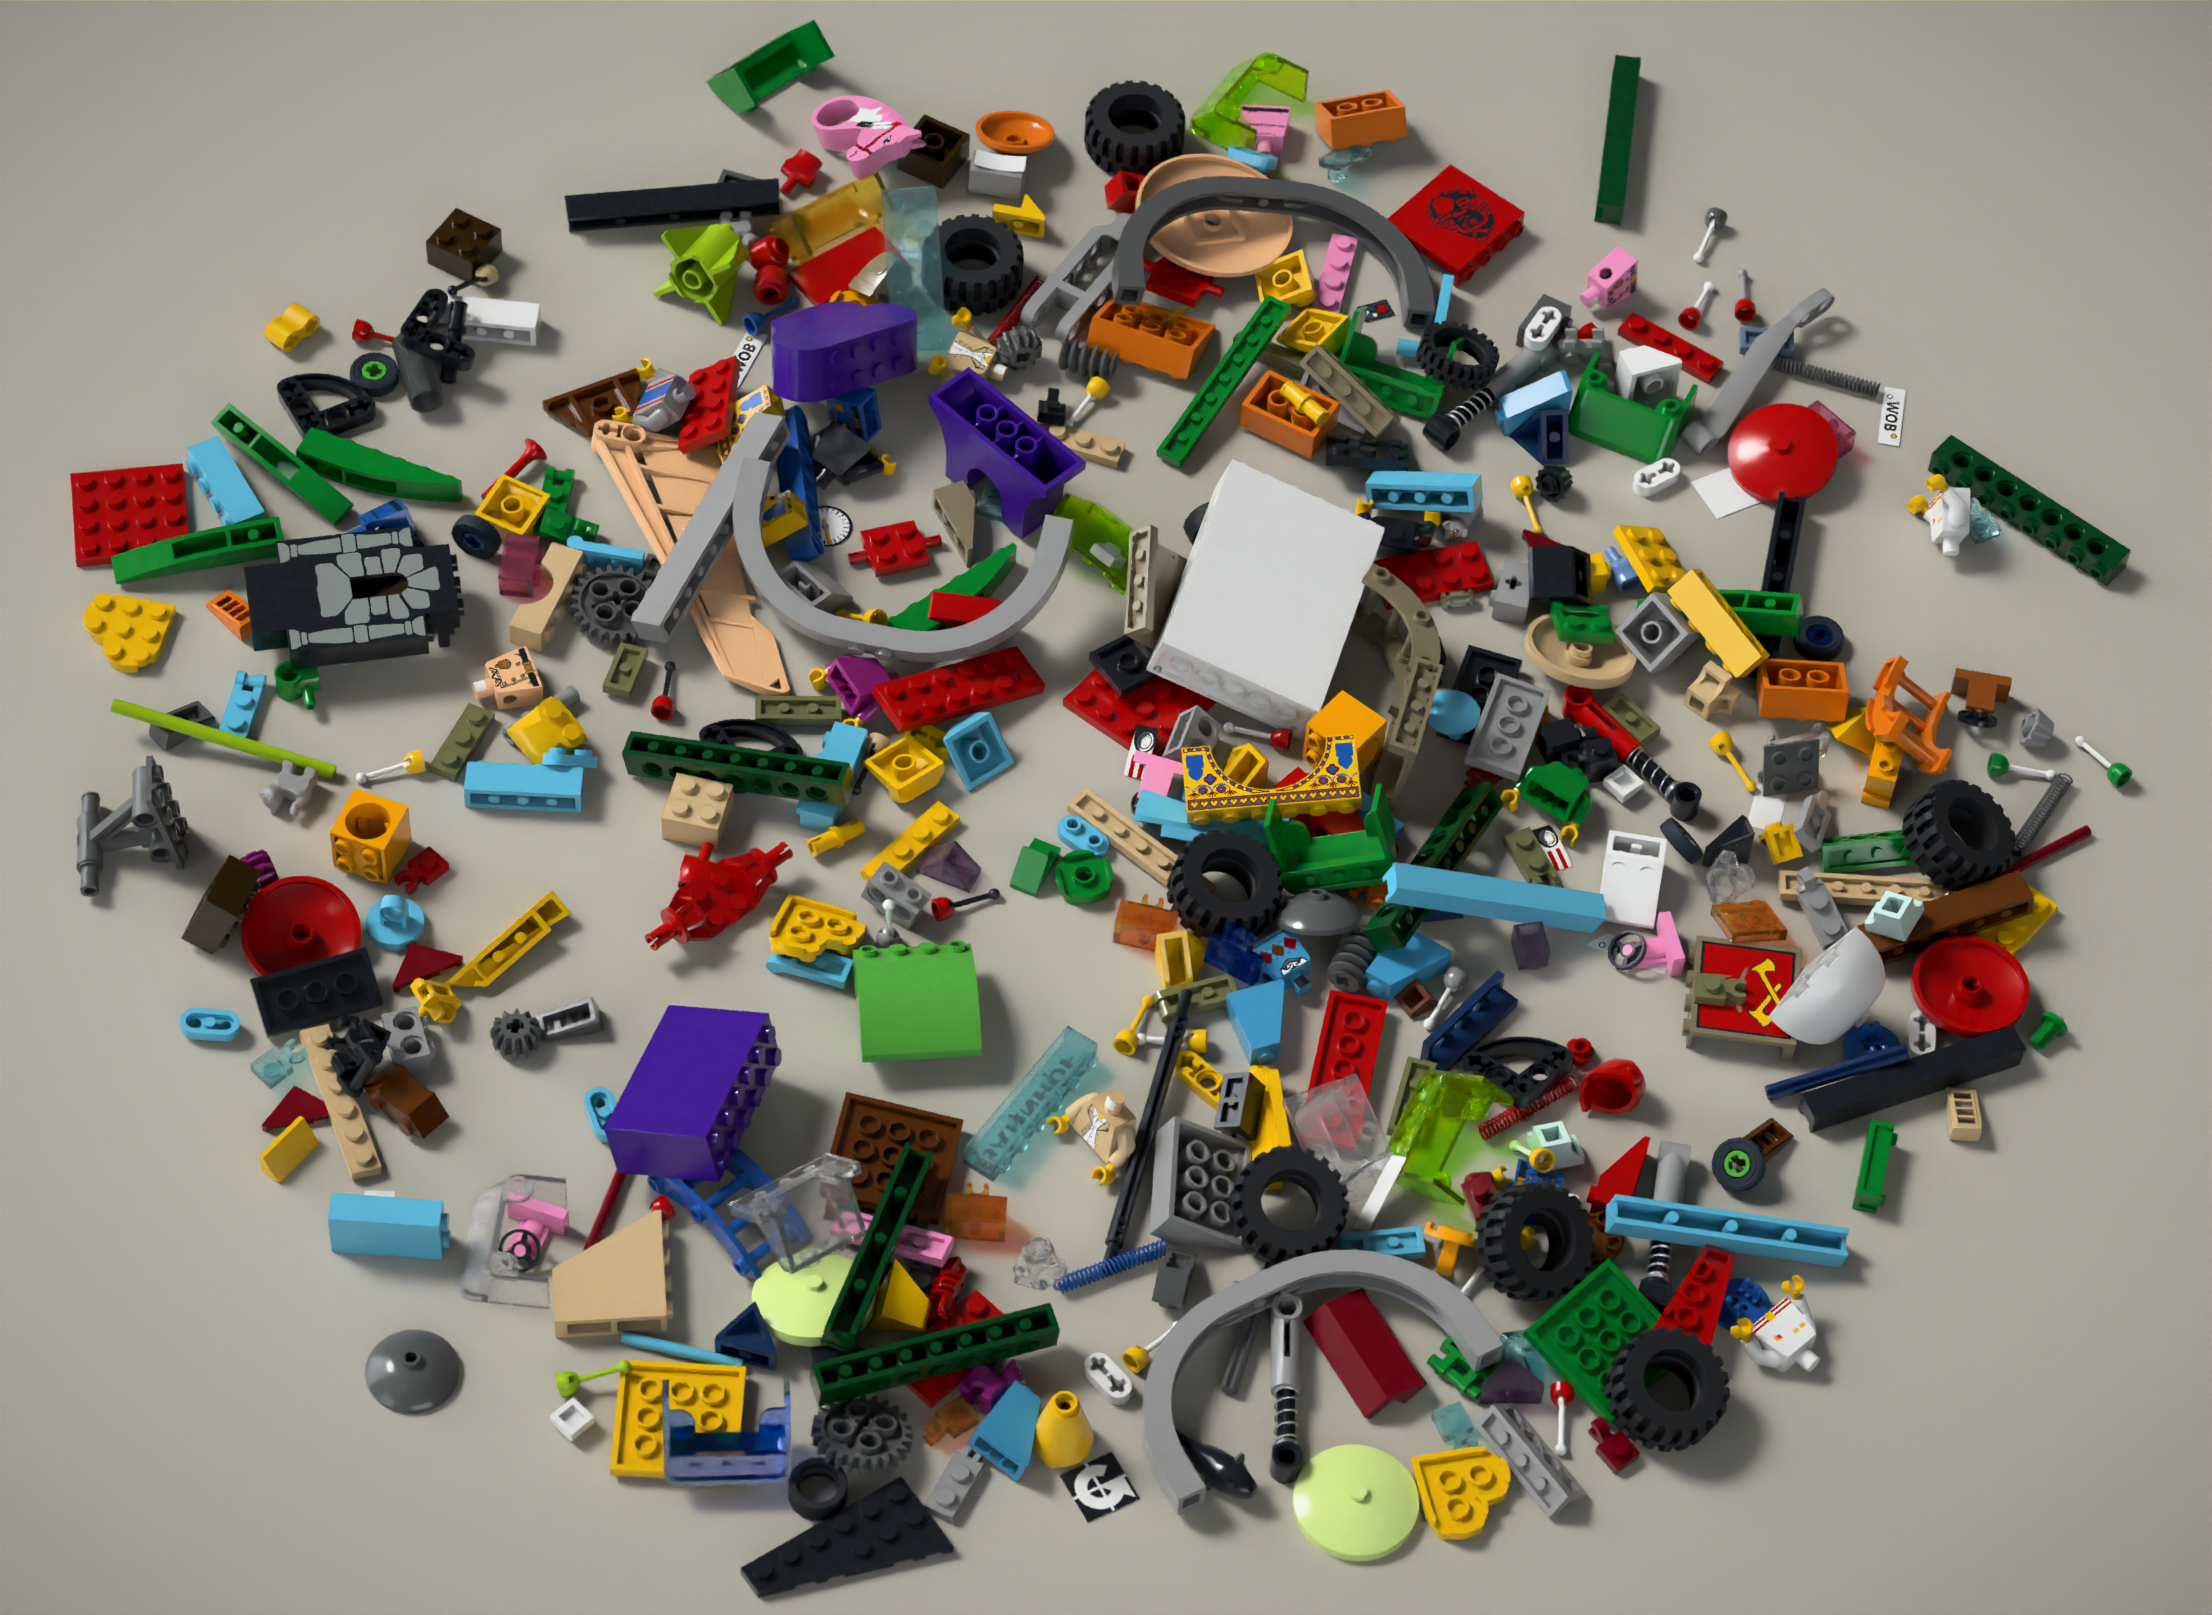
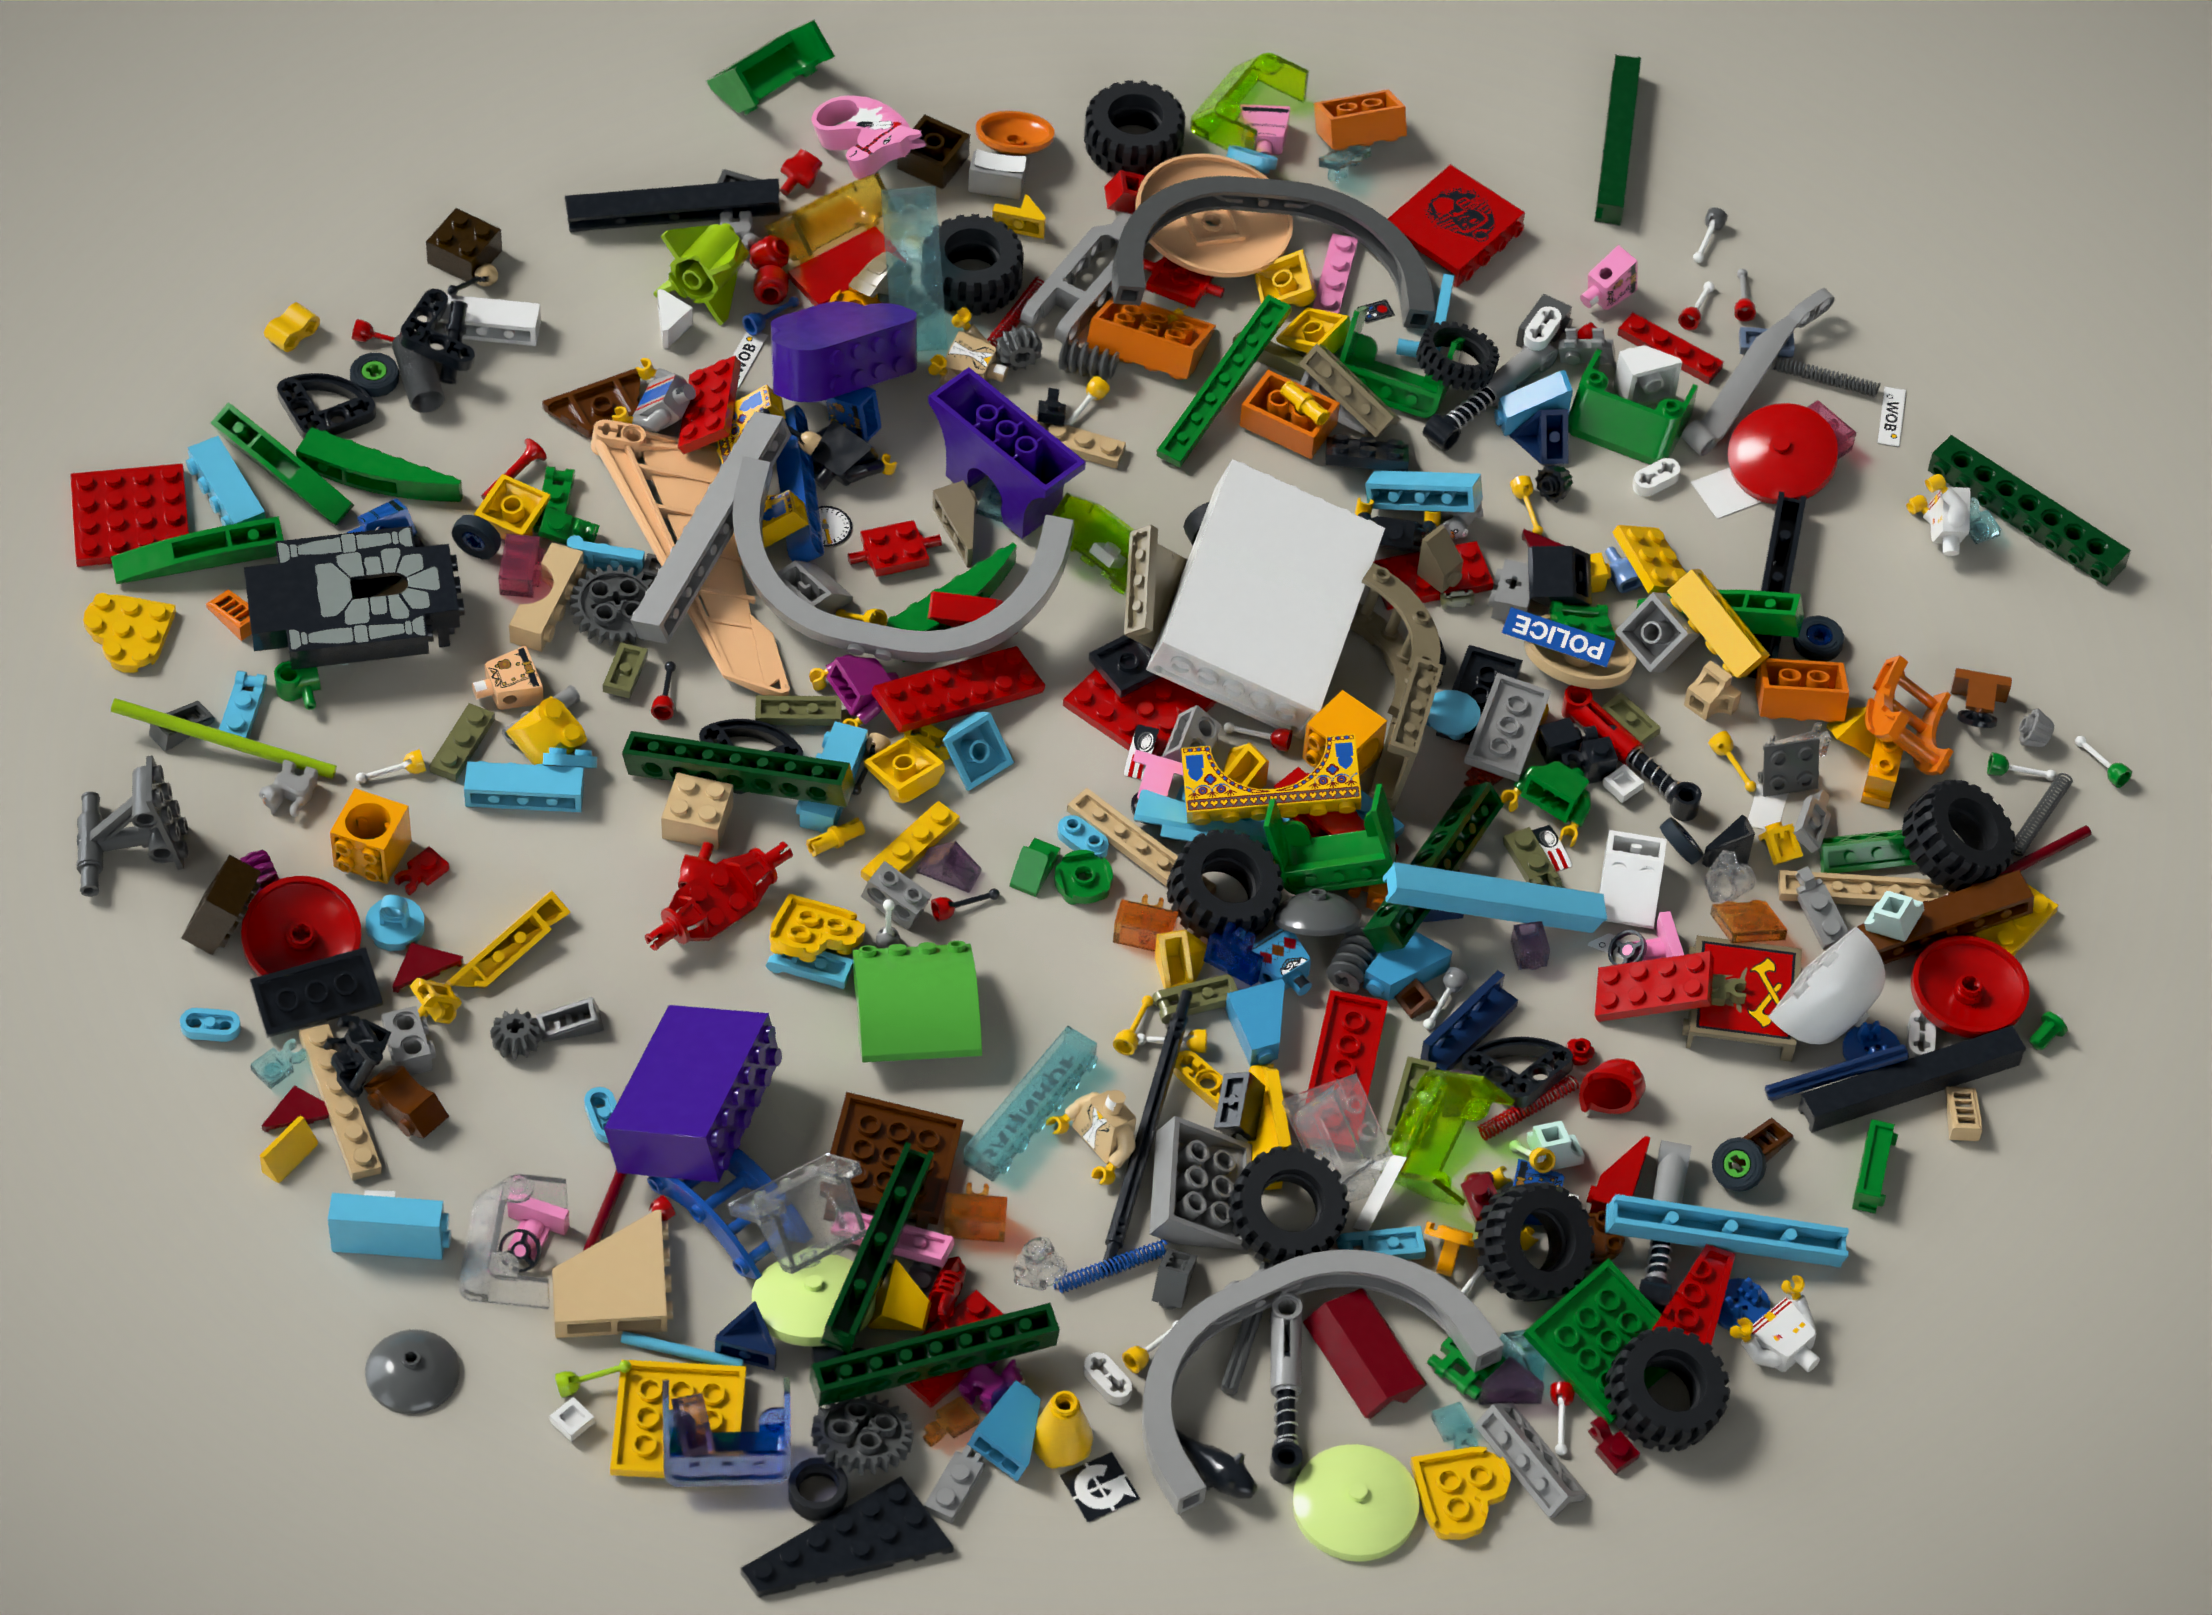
none -> white slope [657,289,693,348]
none -> clear purple slope [671,1393,716,1459]
none -> tan hinge [759,408,822,456]
none -> dark tan slope [1417,524,1463,593]
none -> blue sticker [1502,607,1616,668]
none -> red plate [1594,951,1714,1022]

